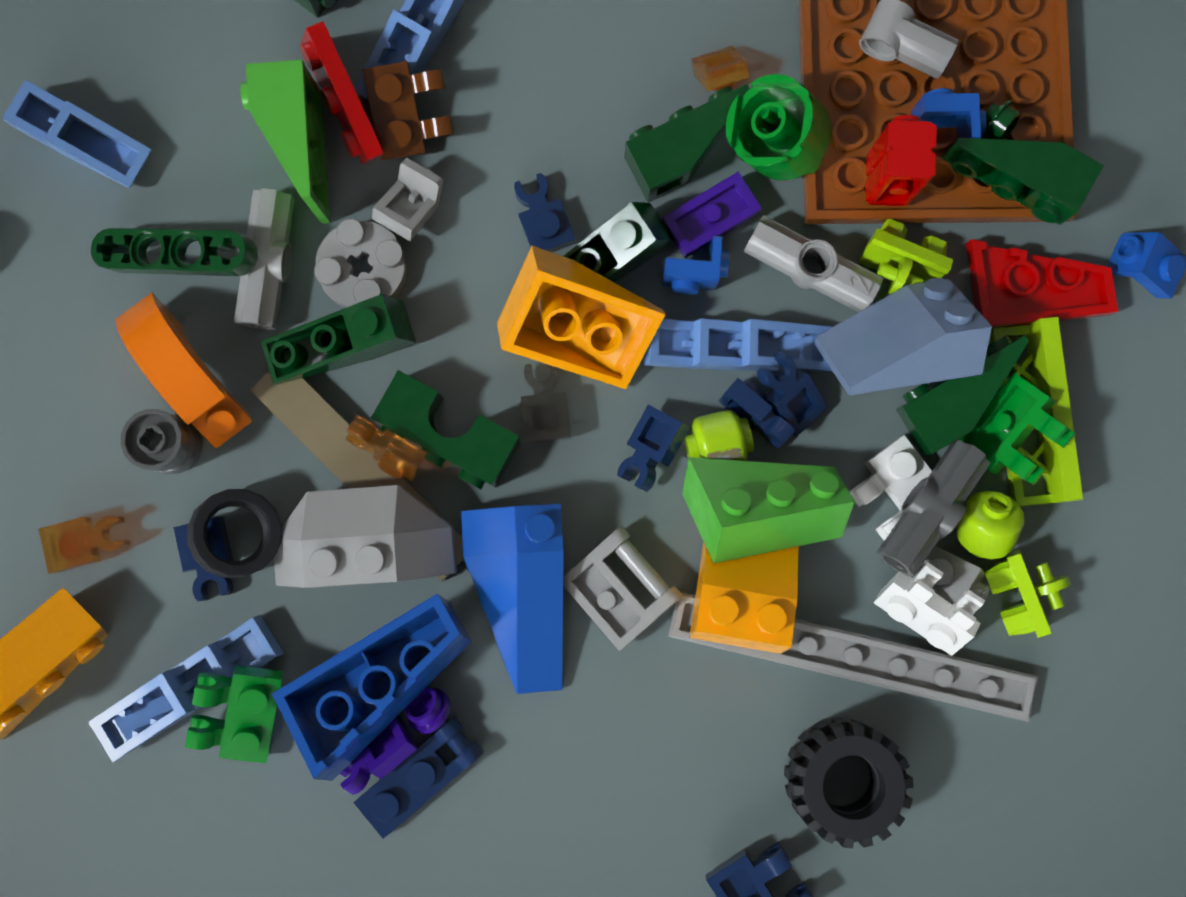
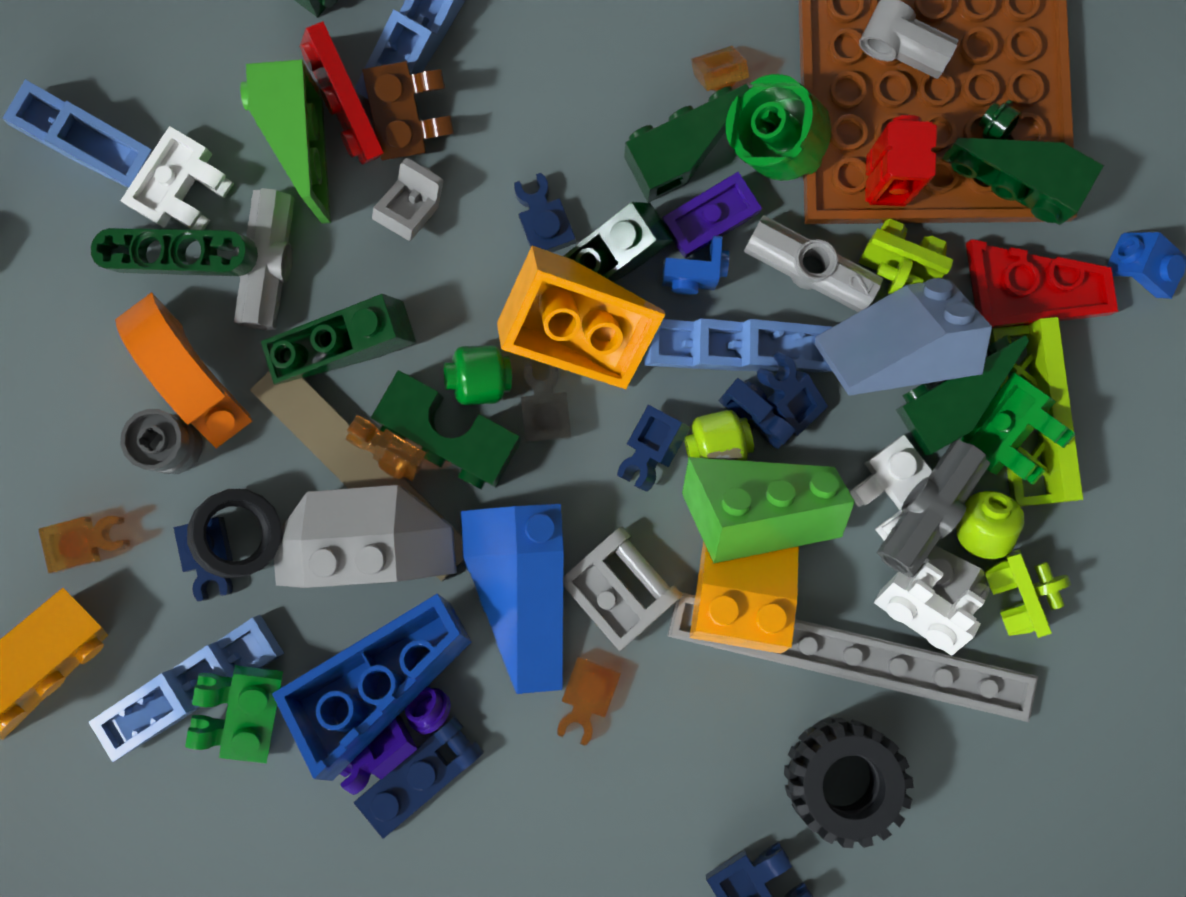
light grey plate [314,219,407,308] -> none
blue bracket [911,88,986,139] -> none
none -> white plate [120,126,234,230]
none -> green head [444,345,512,405]
none -> clear orange plate [557,656,621,746]

